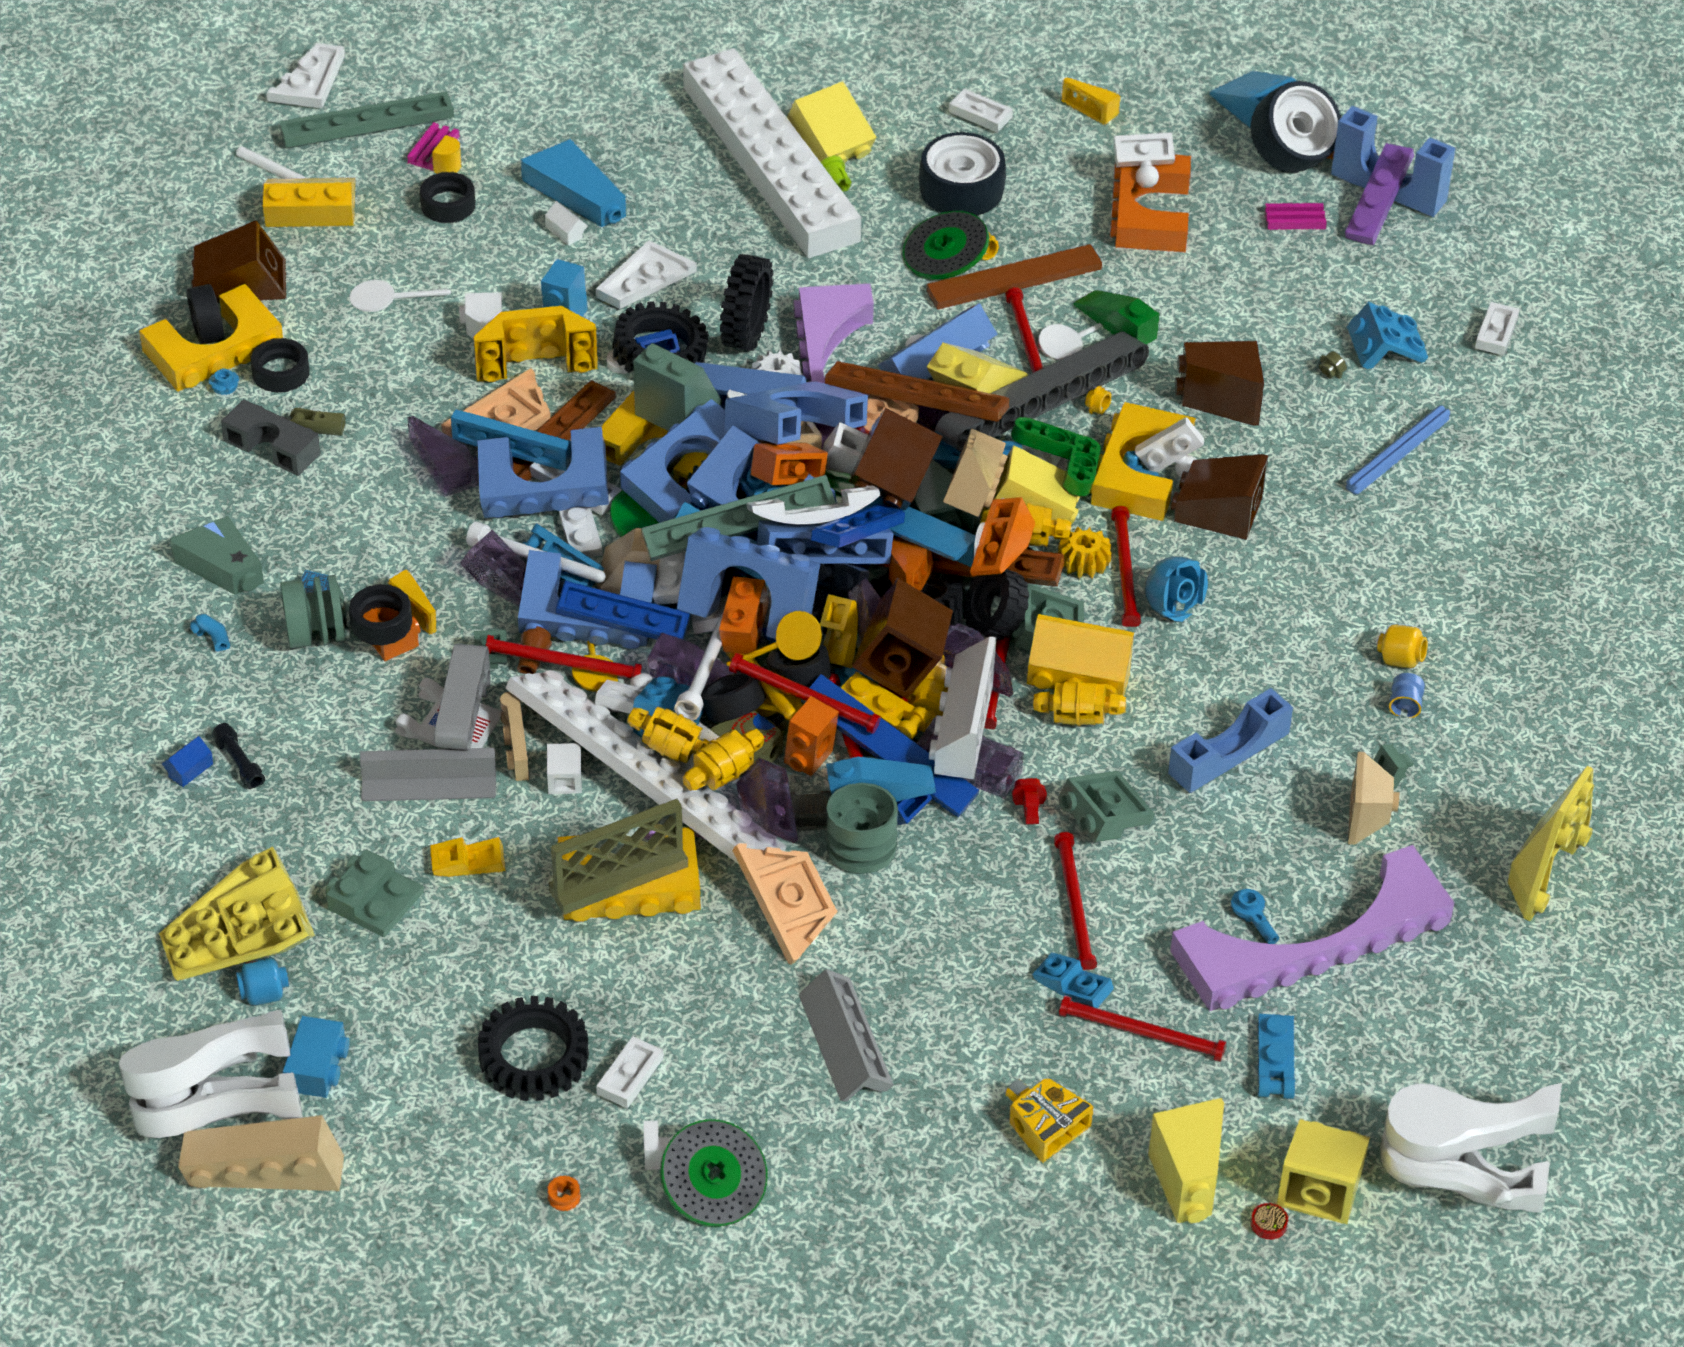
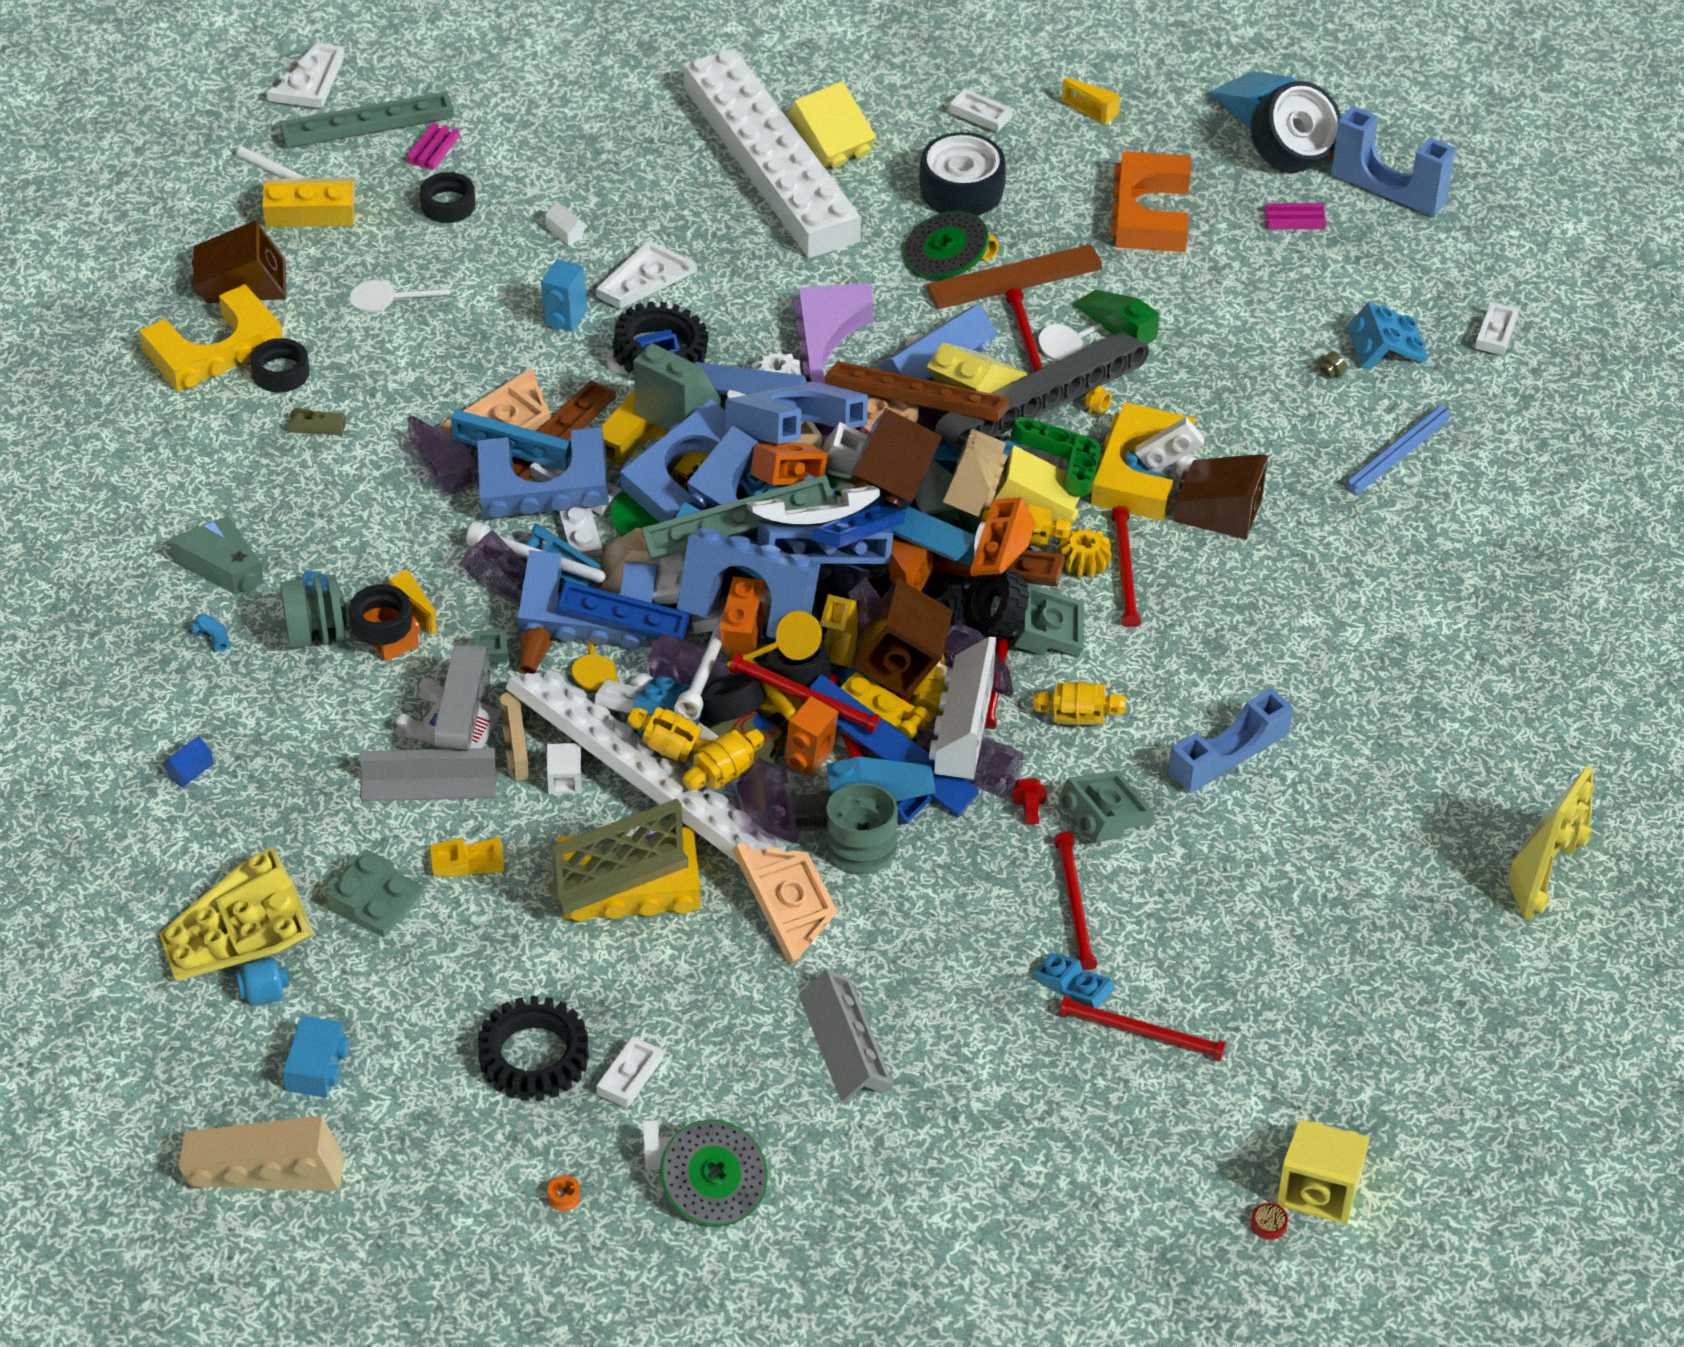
white animal [119,1010,303,1138] -> none
black tyre [186,284,224,344] -> none
dark azure plate [209,369,239,395] -> none
black bar [212,723,265,789] -> none
dark grey arch [221,399,321,476] -> none
yellow brick [432,135,461,173] -> none
white slope [459,292,503,339] -> none
yellow slope [474,306,598,382] -> none
red bar [485,635,642,679] -> none
dark azure slope [521,139,626,227] -> none
black tyre [720,254,773,351] -> none
lime bush [820,156,852,192] -> none
yellow torso [1005,1079,1093,1163] -> none
yellow slope [1027,614,1134,696] -> none
white plate [1113,133,1175,188] -> none
dark azure cylinder [1145,556,1208,622] -> none
light yellow slope [1148,1097,1224,1223] -> none
lavender arch [1170,845,1454,1011] -> none
reddish brown slope [1175,341,1264,426] -> none
dark azure plate [1231,889,1279,944] -> none
dark azure plate [1258,1014,1295,1099] -> none
medium lavender plate [1345,143,1414,245] -> none
tan slope [1348,752,1400,845] -> none
sand green tile [1373,744,1414,789] -> none
yellow head [1377,624,1428,668] -> none
white animal [1380,1083,1562,1213] -> none
medium blue wheel [1389,673,1425,718] -> none

